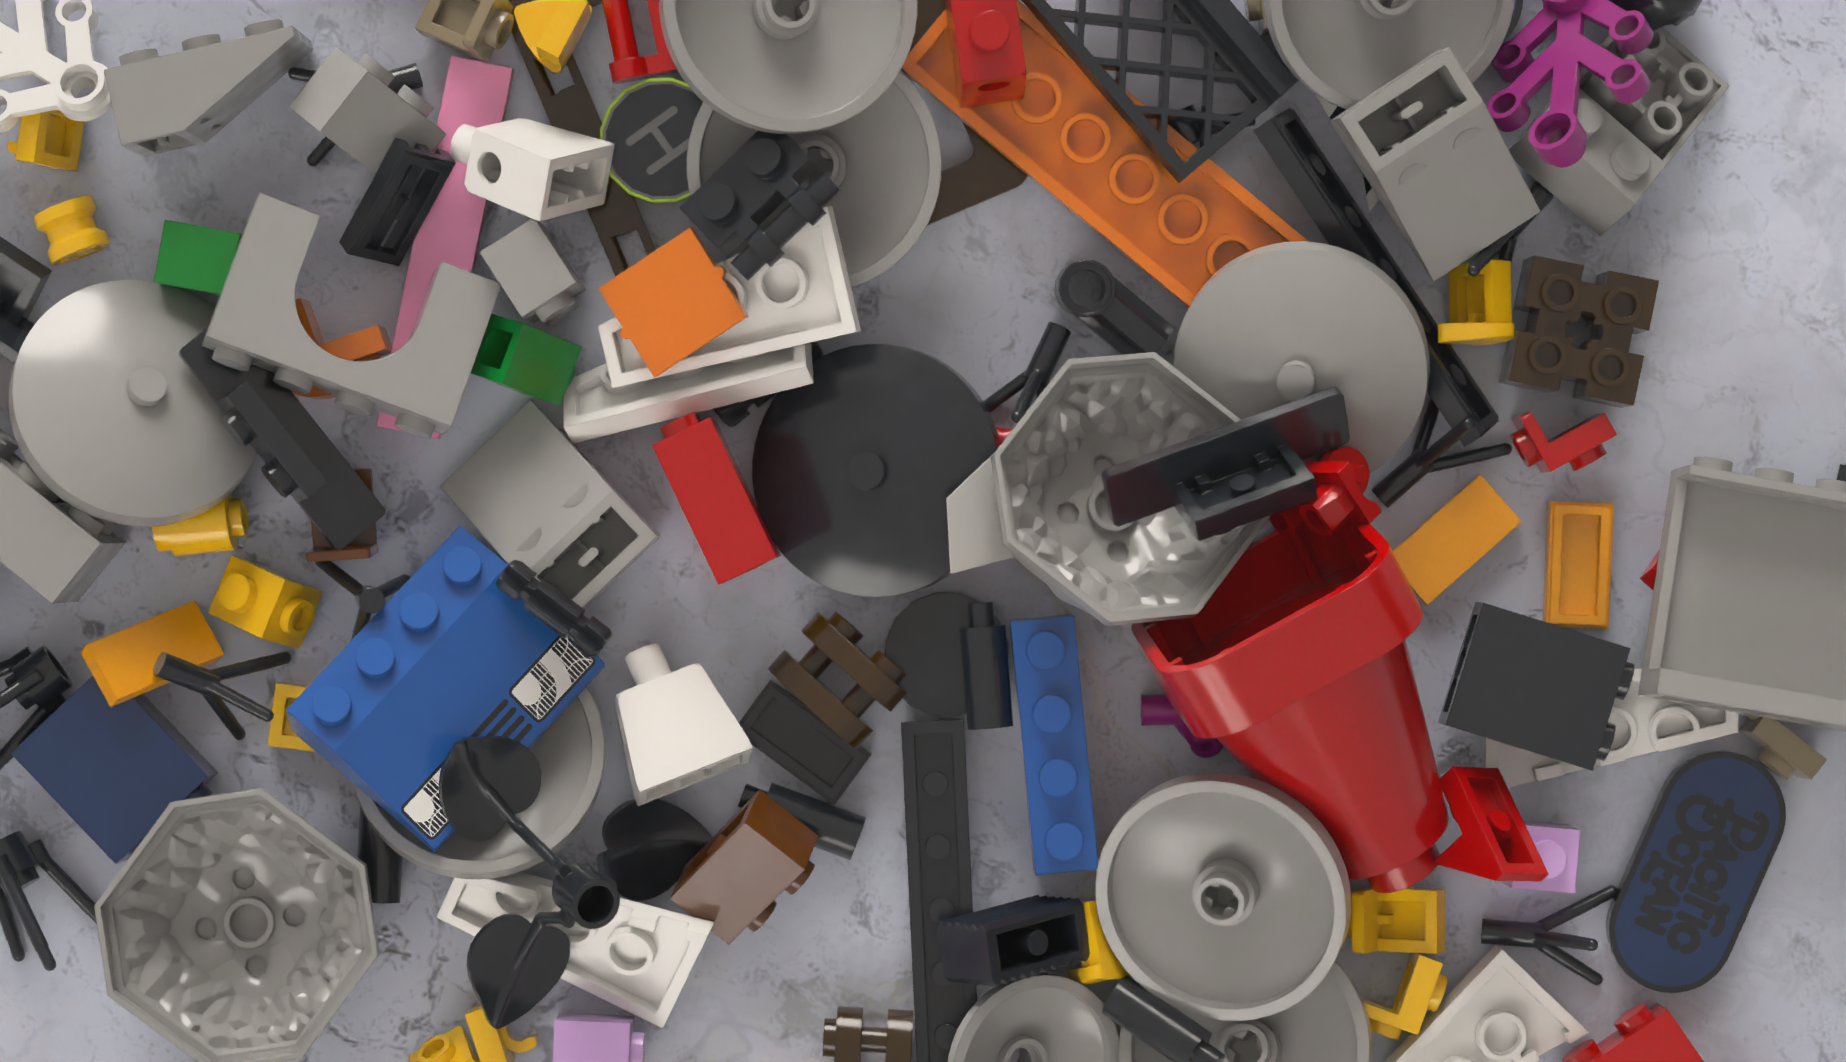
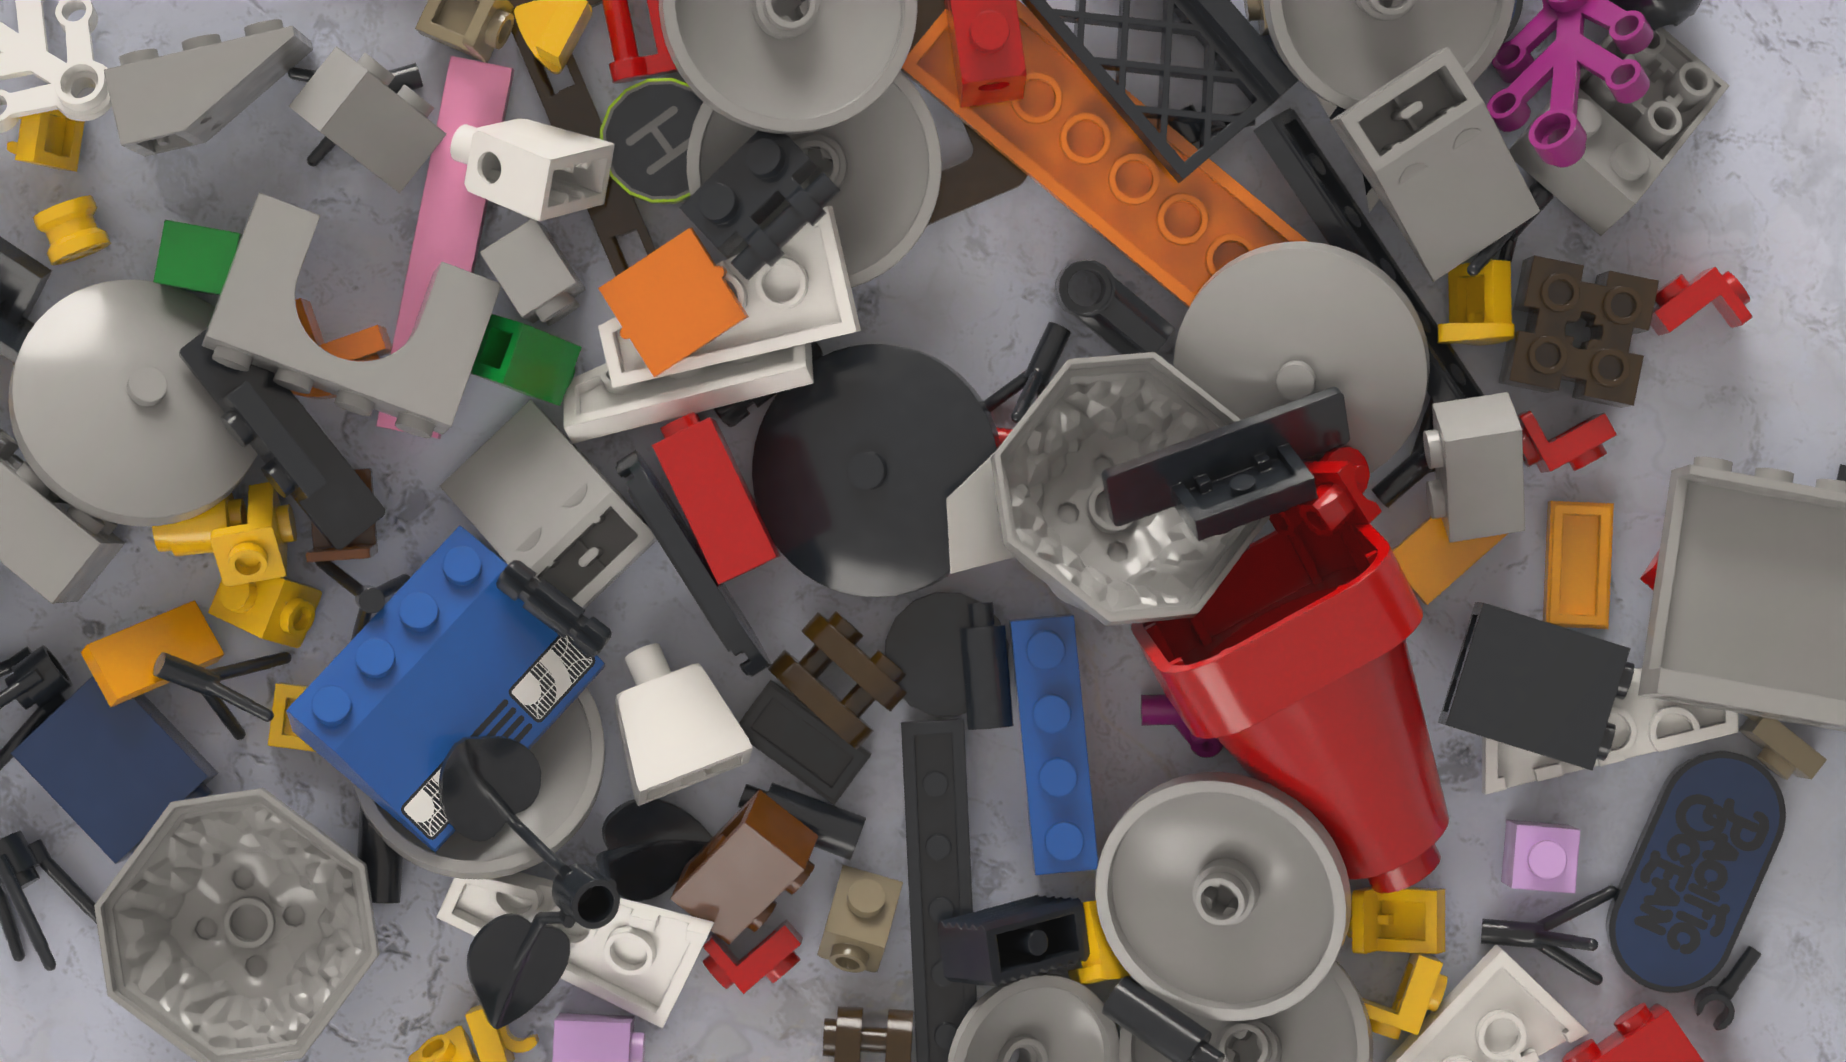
black tile [339,138,456,266] -> none
red slope [1435,766,1549,882] -> none
none -> yellow bracket [210,482,297,586]
none -> black tile [615,450,771,677]
none -> red bracket [702,919,803,994]
none -> dark tan bracket [817,865,903,973]
none -> light grey brick [1423,392,1525,542]
none -> red bracket [1650,267,1753,336]
none -> black hand [1694,946,1762,1030]

